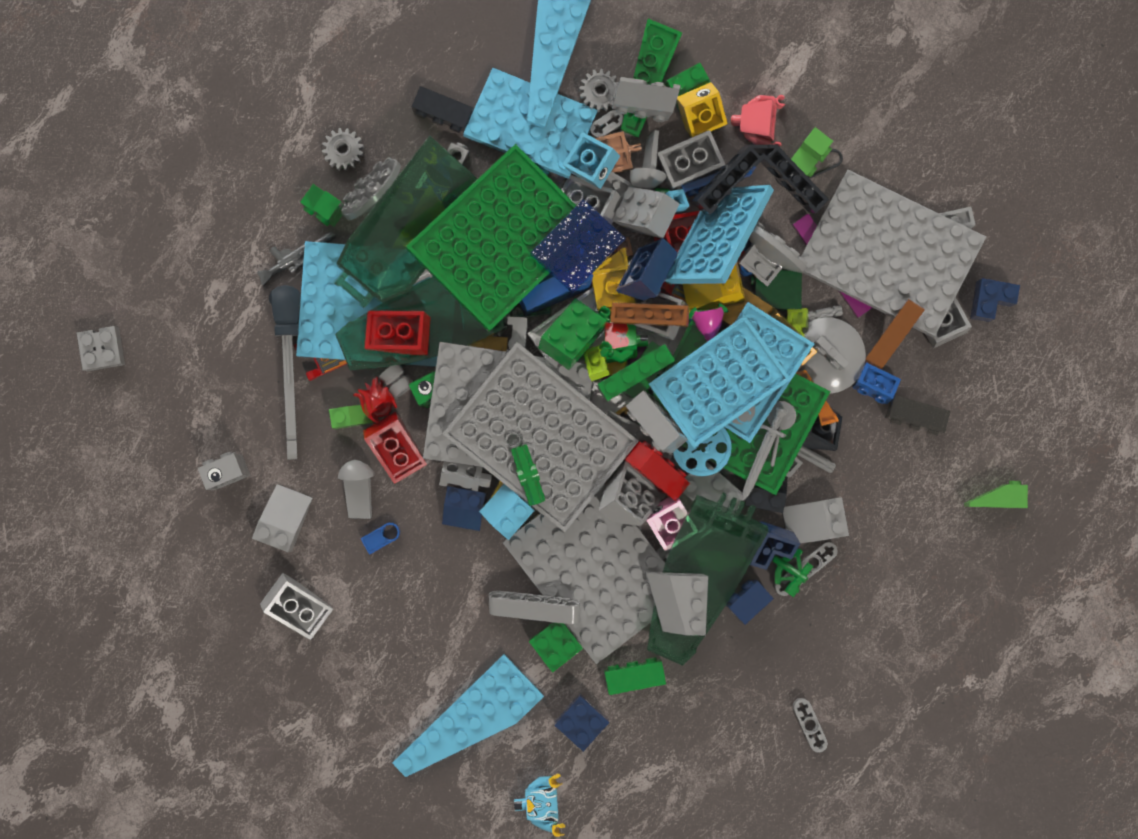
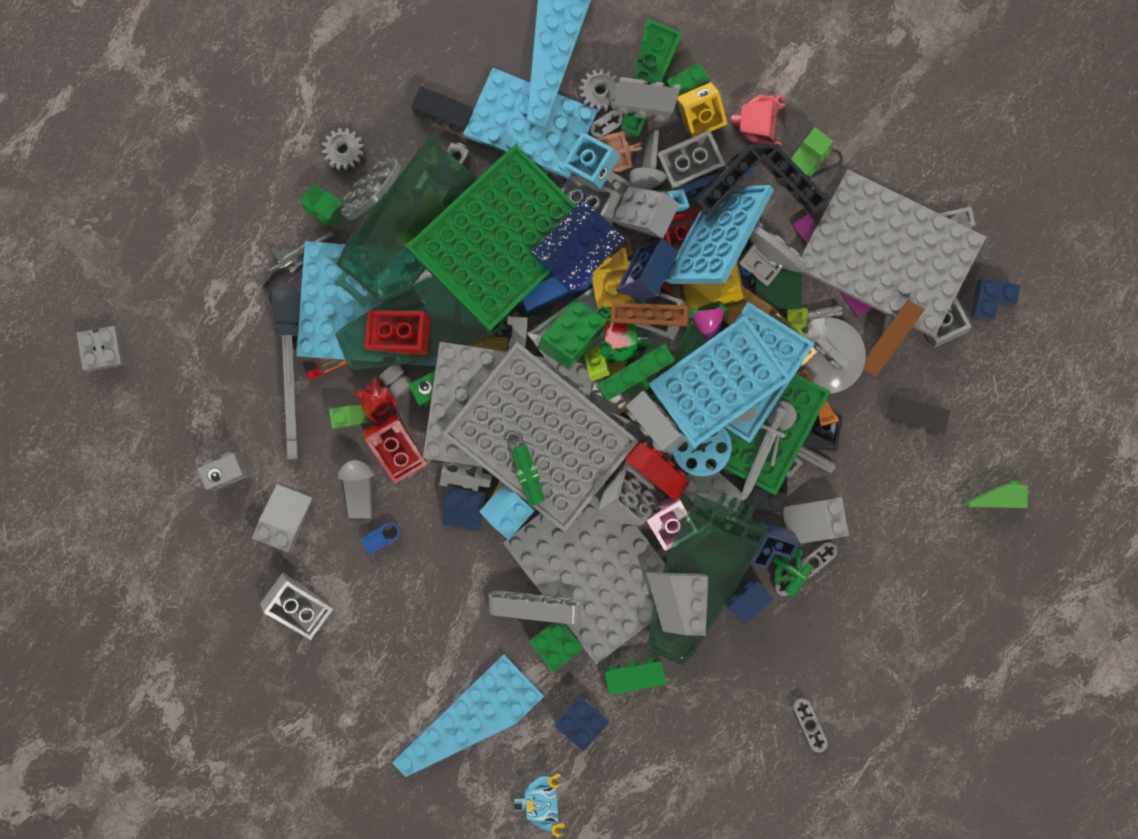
blue bracket [853,363,901,404] -> none

